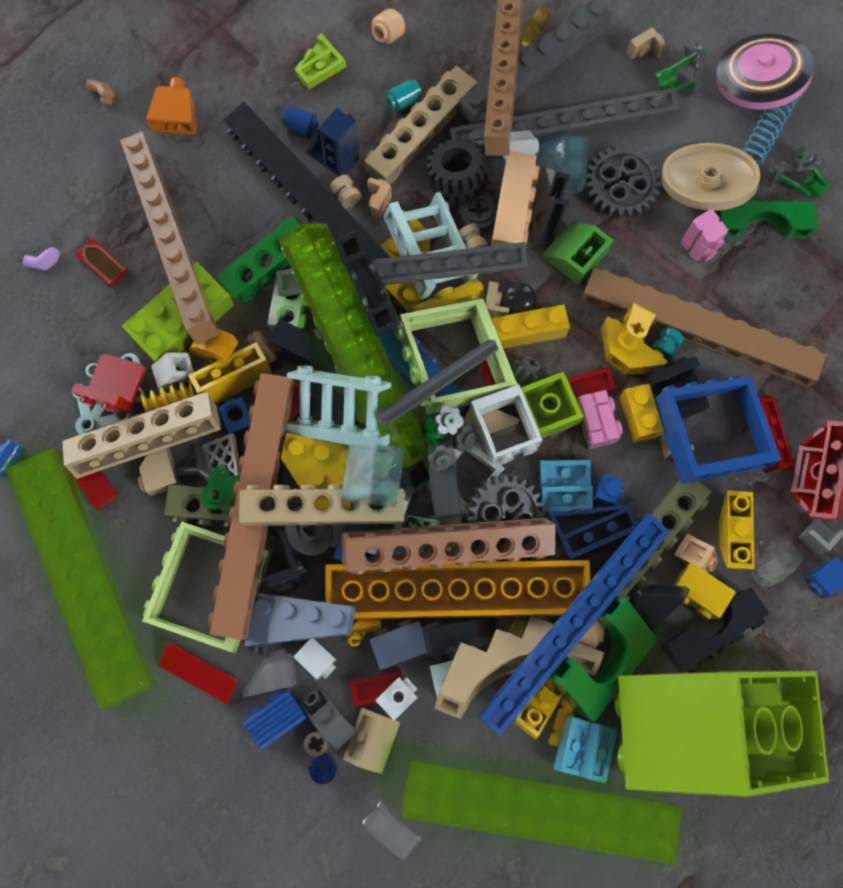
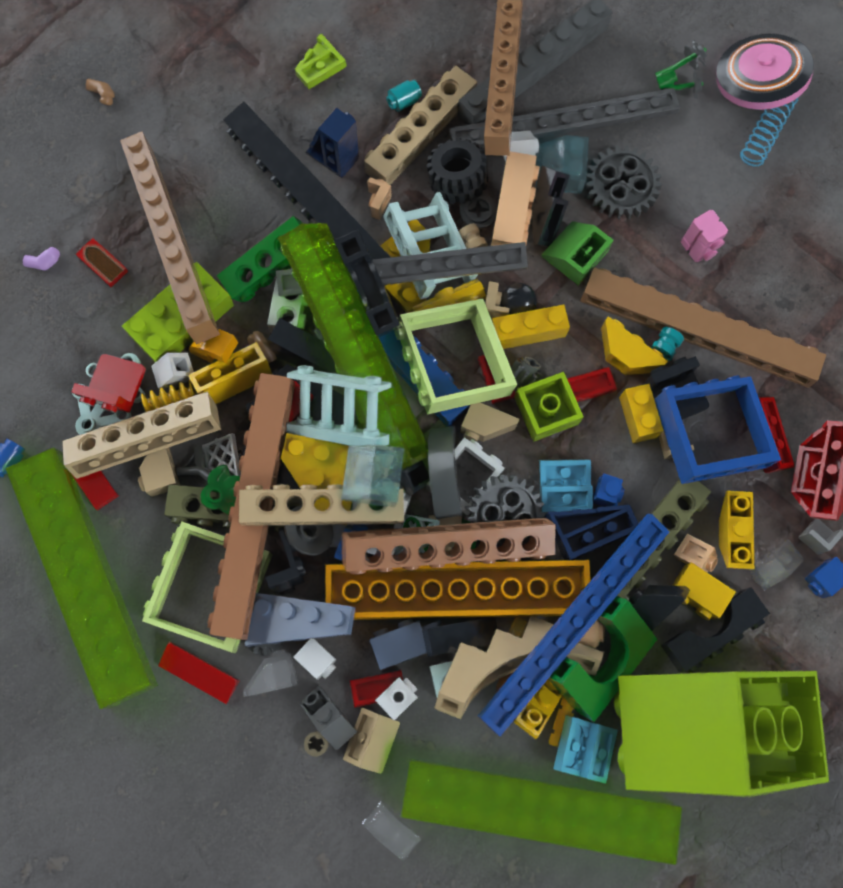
orange torso [146,77,196,134] -> none
blue brick [218,397,251,439] -> none
blue brick [243,689,308,750] -> none
blue brick [283,107,319,137] -> none
clear blue wheel [309,755,338,784] -> none
tan wheel [329,175,361,209] -> none
yellow arm [346,619,381,647] -> none
light nougat head [372,8,405,44] -> none
dark grey axle [377,340,499,426] -> none
dark grey plant [425,405,478,470] -> none
white window [470,384,542,464] -> none
clear yellow axle [520,5,551,47] -> none
bright pink brick [576,390,622,449] -> none
yellow piece [617,302,656,351] -> none
tan bracket [626,27,666,60] -> none
tan dish [661,143,760,211] -> none
green arch [715,199,818,239] -> none
plant [767,144,830,197] -> none

